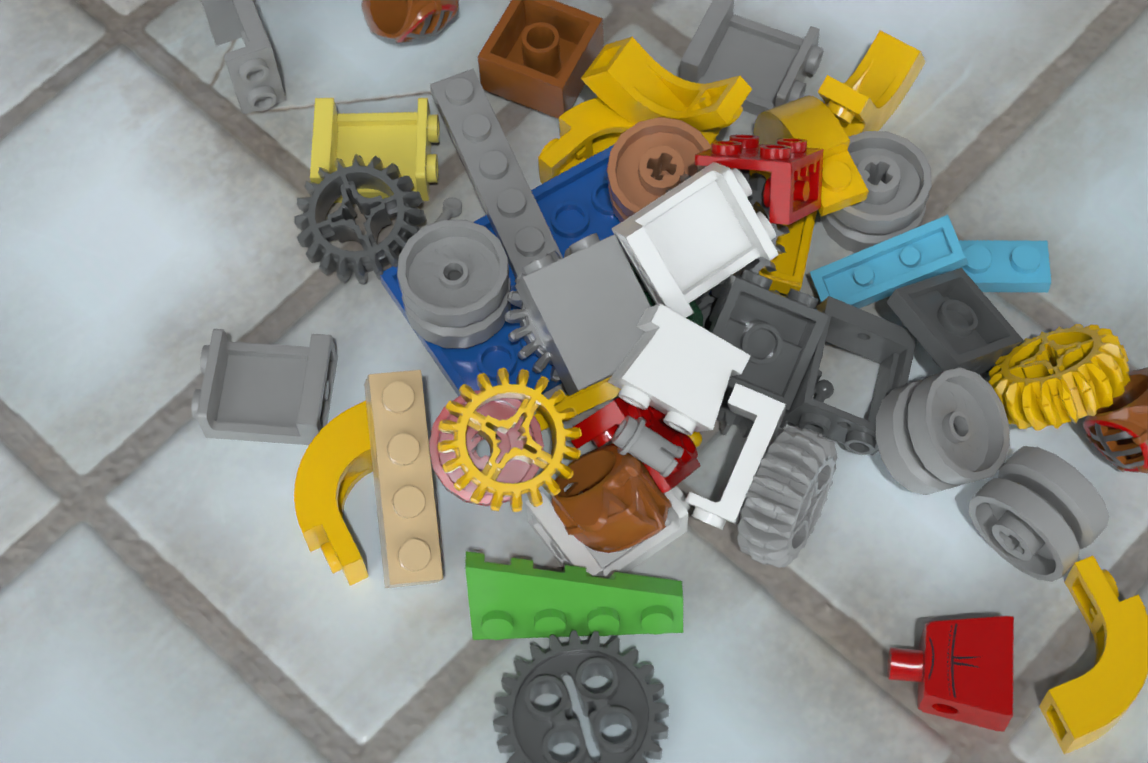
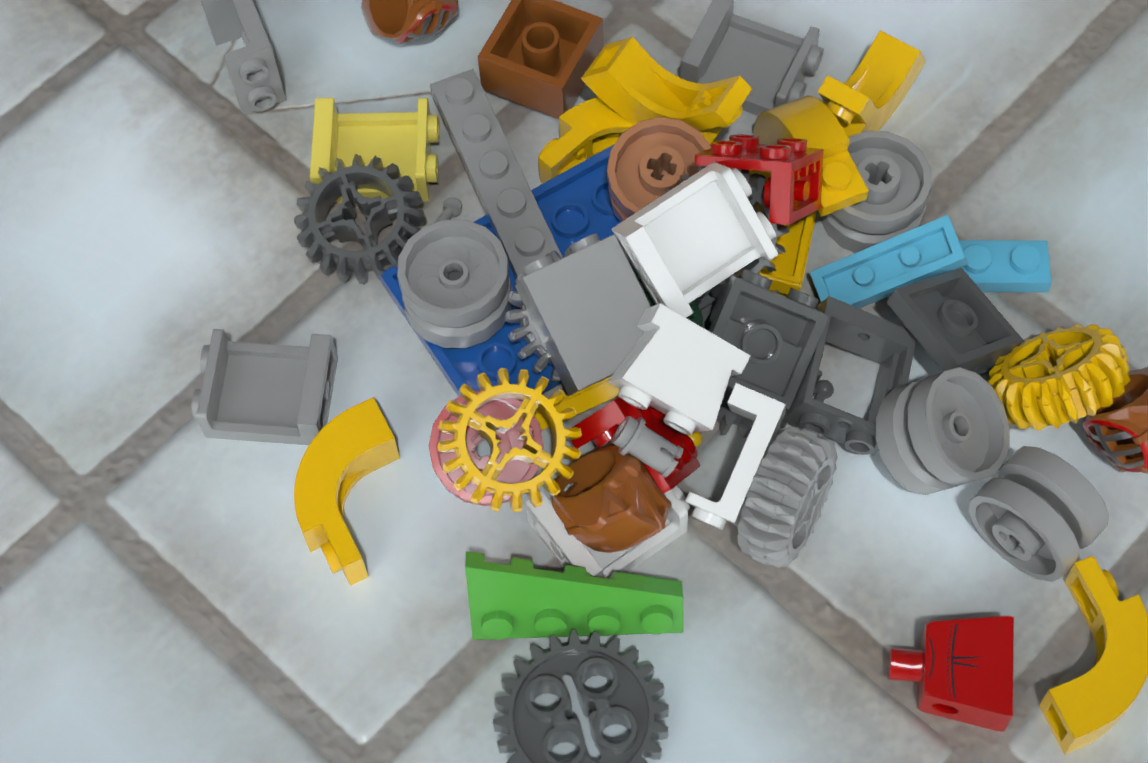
tan brick [364,370,443,589] -> none

